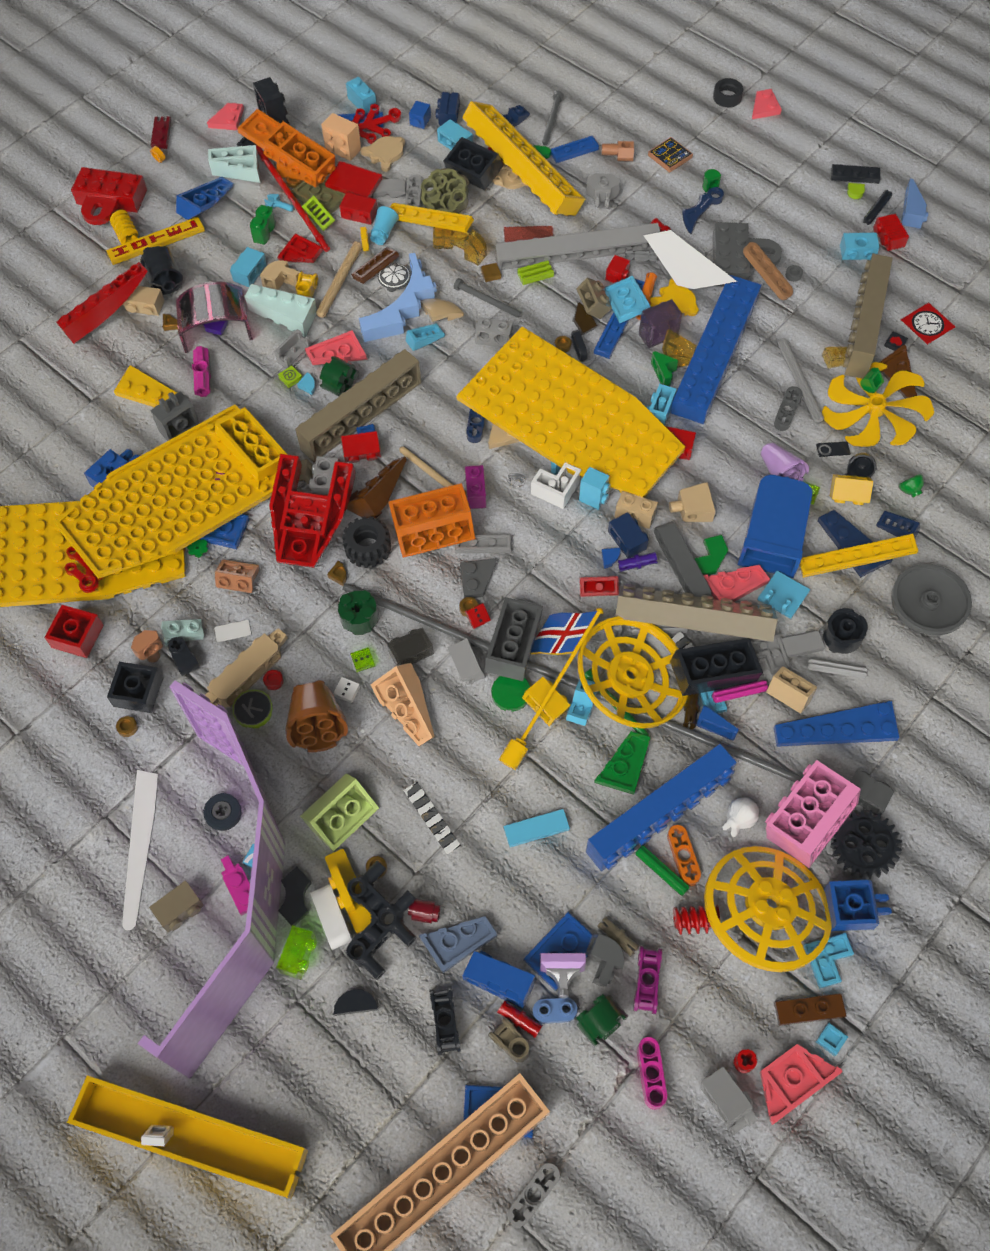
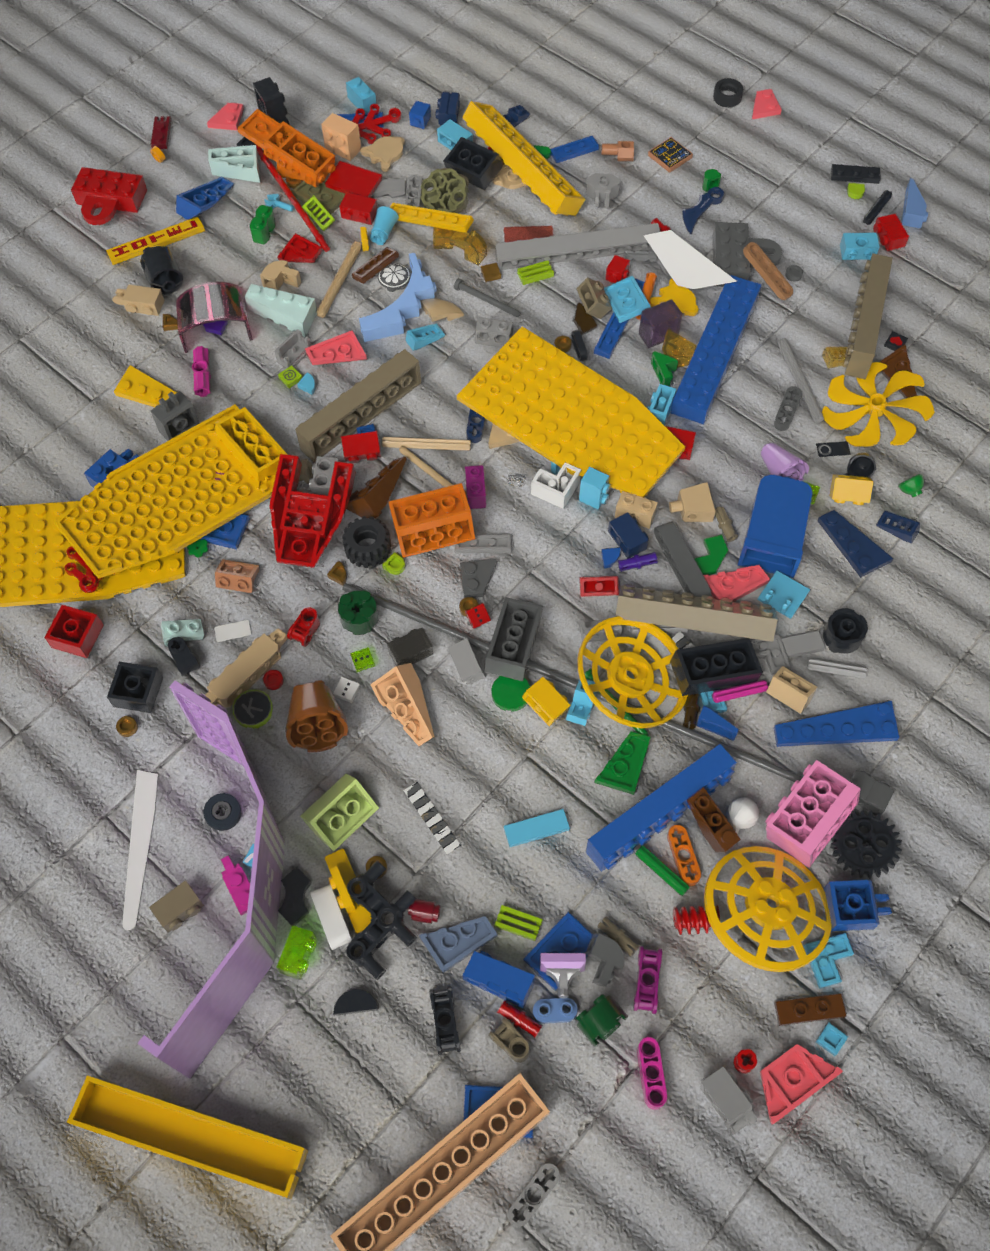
red slope [56,262,148,344] -> none
yellow piece [110,210,138,244] -> none
nougat piece [131,630,163,663] -> none
white tile [141,1125,174,1146] -> none
medium azure brick [230,247,267,287] -> none
yellow piece [295,272,318,298] -> none
dark green brick [319,356,359,397] -> none
flag [498,608,603,771] -> none
dark grey bar [542,91,564,145] -> none
yellow tile [799,534,918,578] -> none
green brick [860,367,884,393] -> none
dark grey dish [891,564,972,636] -> none
sticker [900,302,956,345] -> none
none -> red piece [287,607,320,647]
none -> tan axle [382,437,471,451]
none -> lime tile [382,552,405,575]
none -> lime tile [494,905,543,941]
none -> reddish brown slope [687,787,741,852]
none -> dark tan axle [715,506,738,542]

